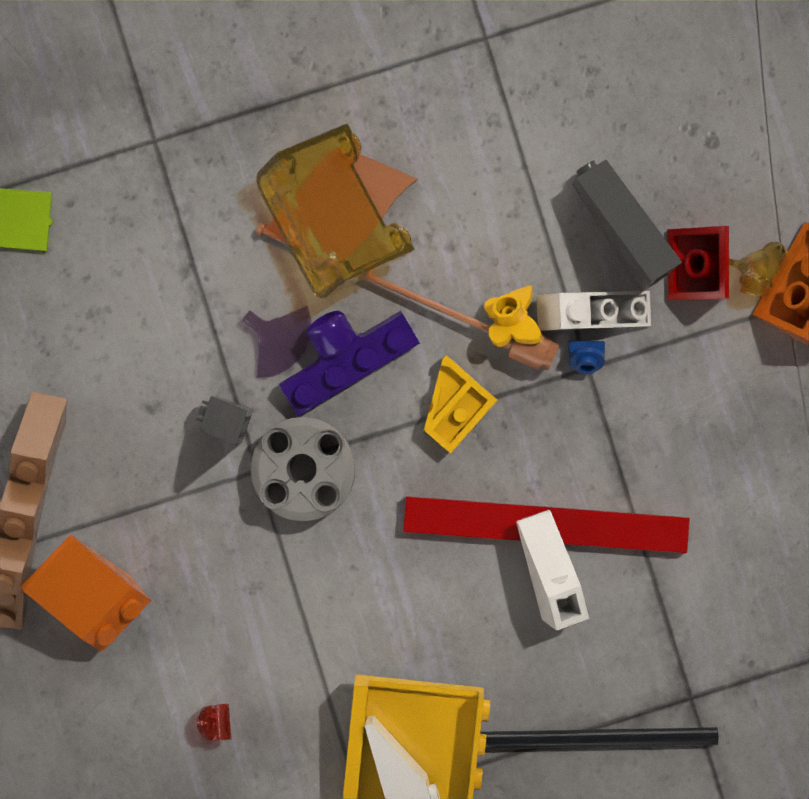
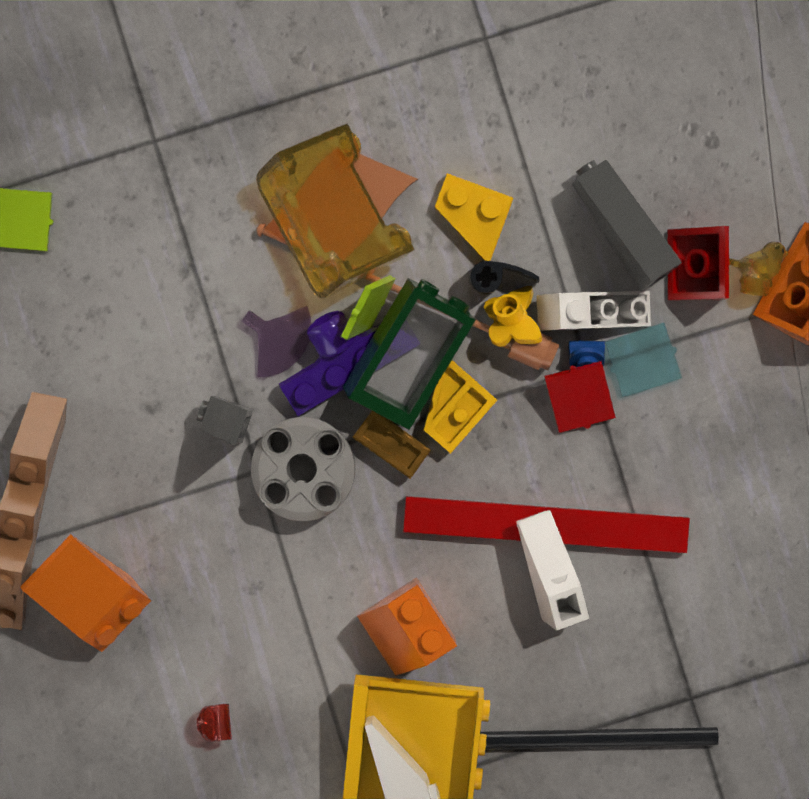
none -> lime piece [341,275,396,340]
none -> window [343,278,476,430]
none -> pearl gold plate [352,411,431,479]
none -> orange slope [357,577,457,676]
none -> yellow wing [434,173,514,261]
none -> black panel [469,261,540,294]
none -> red piece [544,361,616,433]
none -> clear light blue piece [605,322,682,397]

